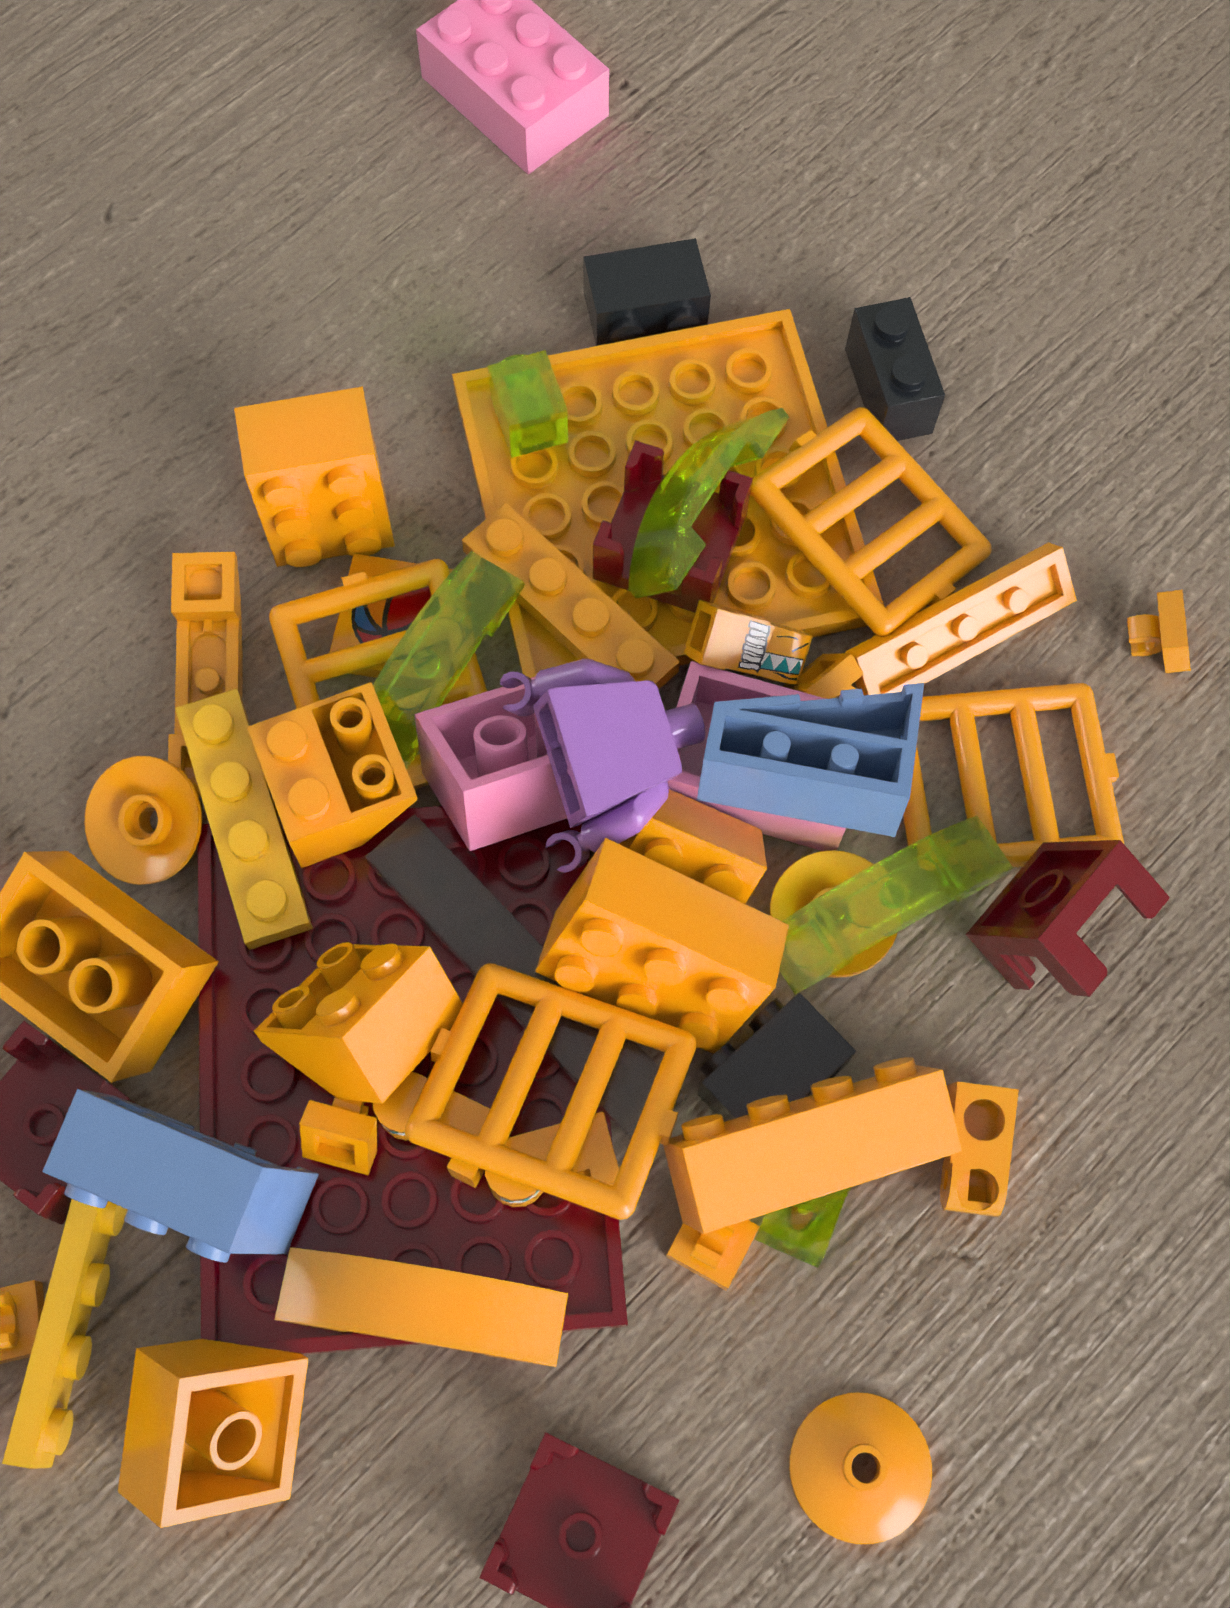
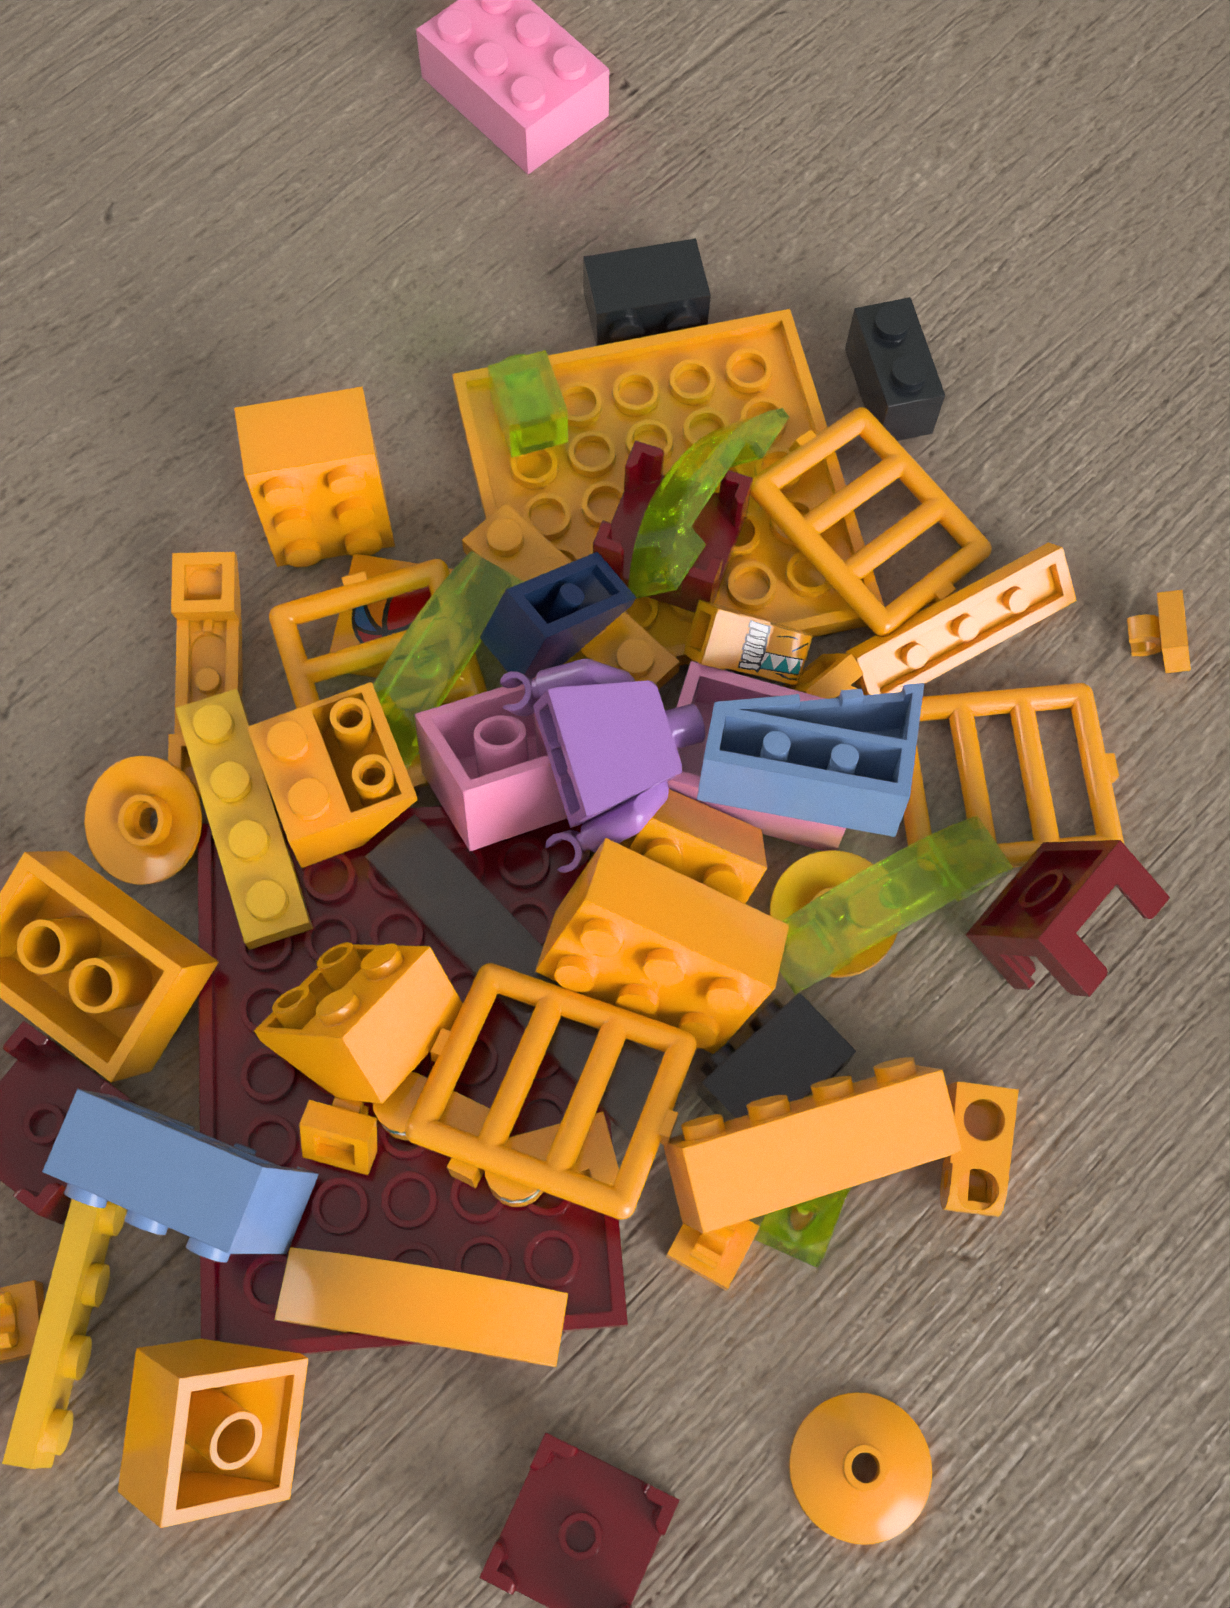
none -> dark blue slope [480,552,636,679]

